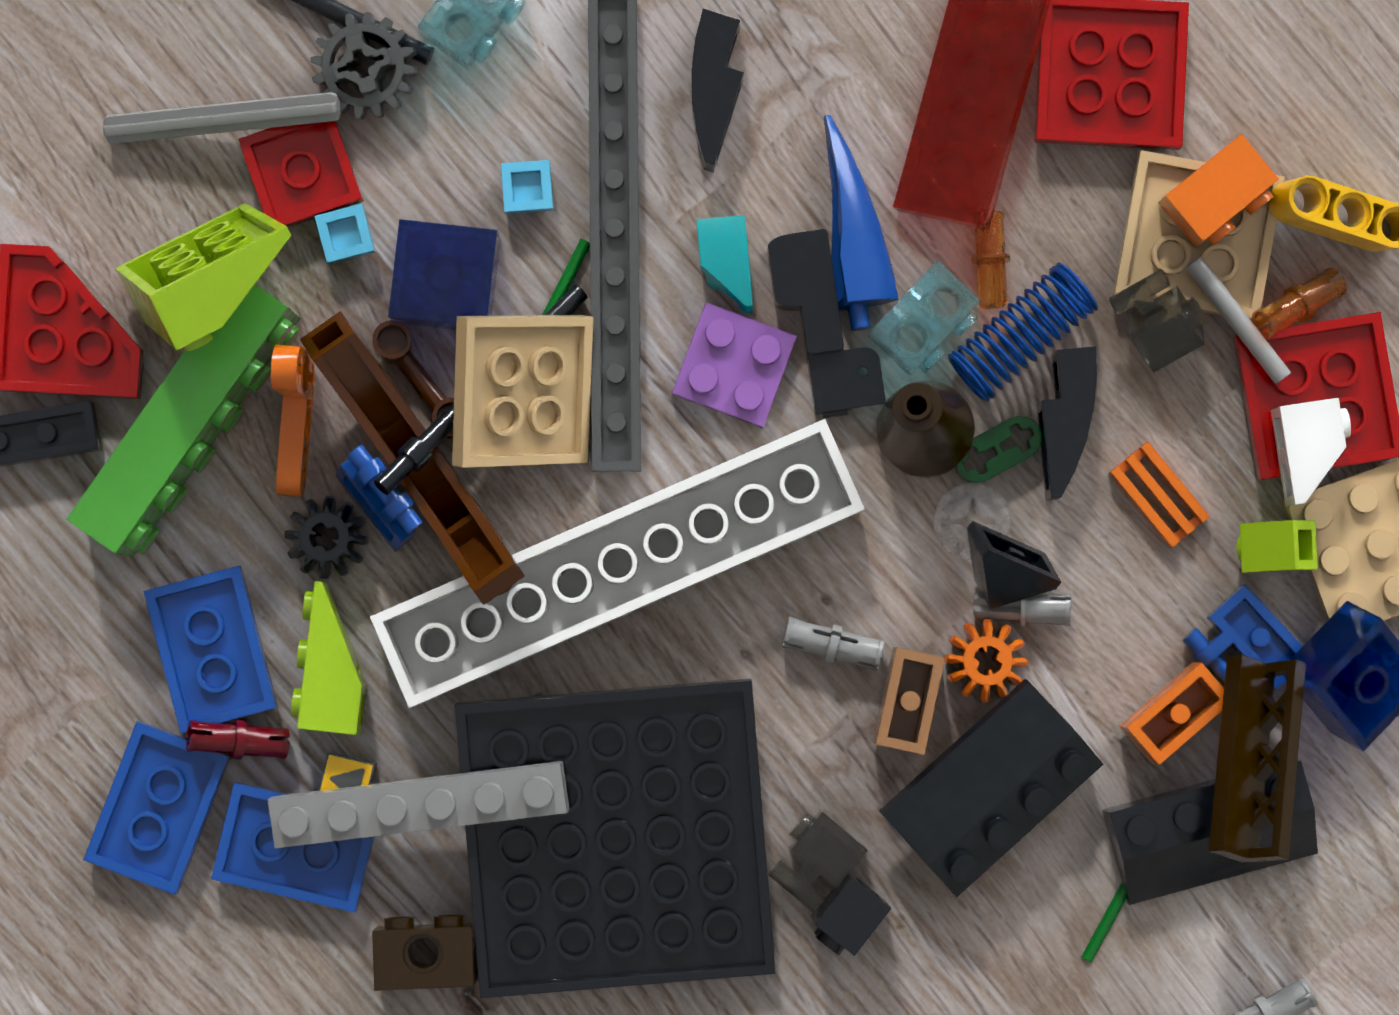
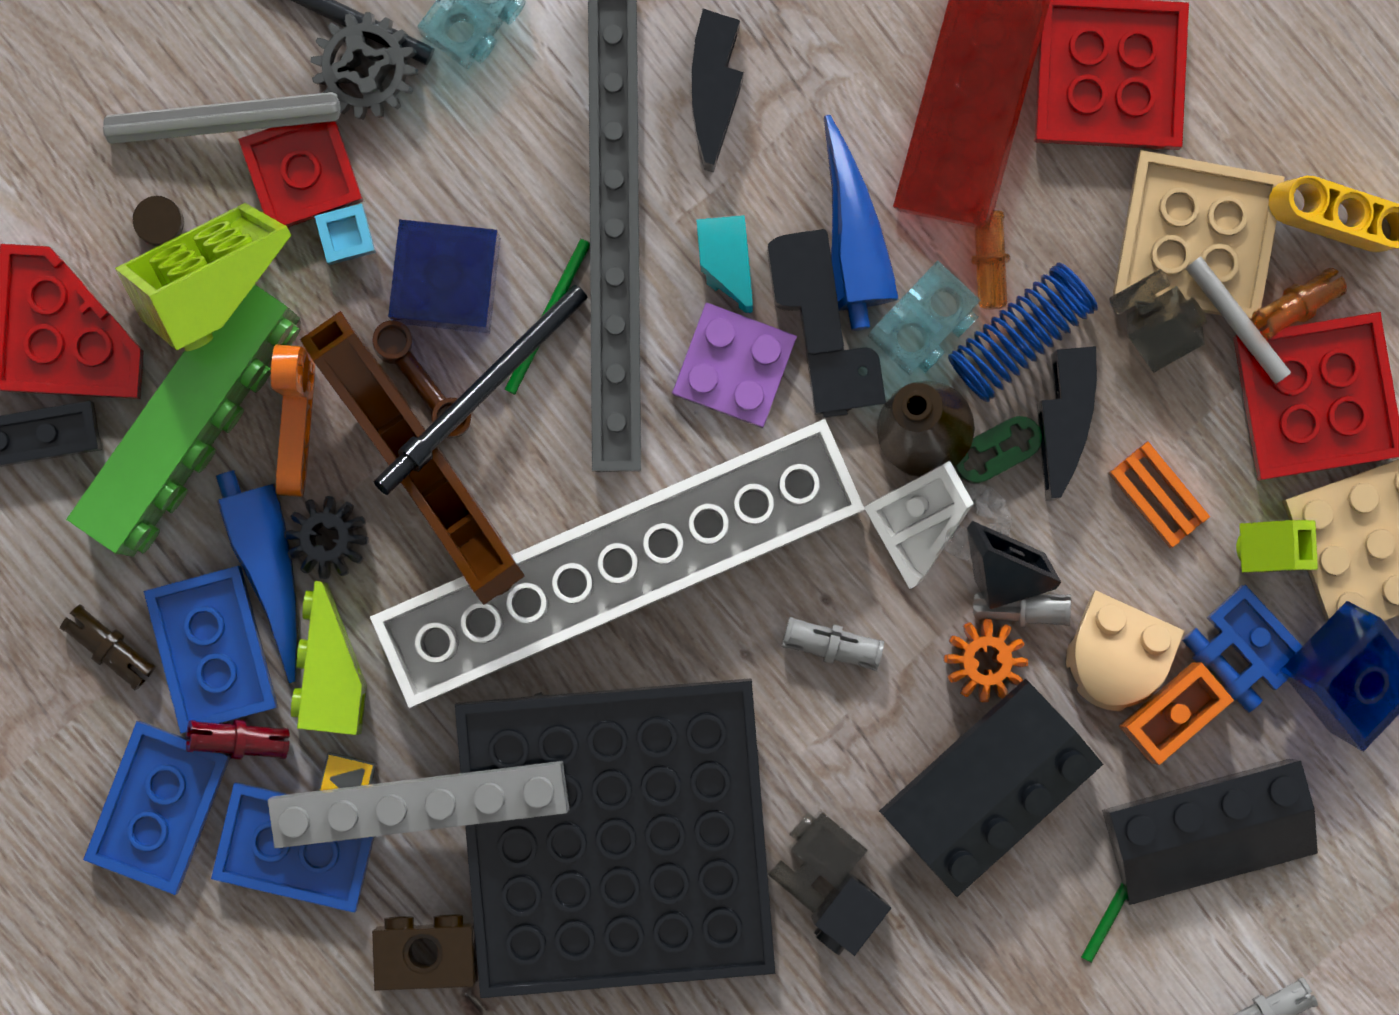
blue plate [335,445,423,552] -> none
tan plate [452,315,593,468] -> none
medium azure plate [501,160,554,215] -> none
medium nougat brick [873,647,945,755] -> none
orange brick [1158,134,1279,248] -> none
dark brown fence [1208,655,1306,863] -> none
white slope [1270,398,1351,507] -> none
none -> dark brown pin [60,604,156,691]
none -> dark brown tile [133,196,184,246]
none -> blue piece [216,470,297,683]
none -> white wing [864,461,974,589]
none -> tan slope [1066,590,1184,711]

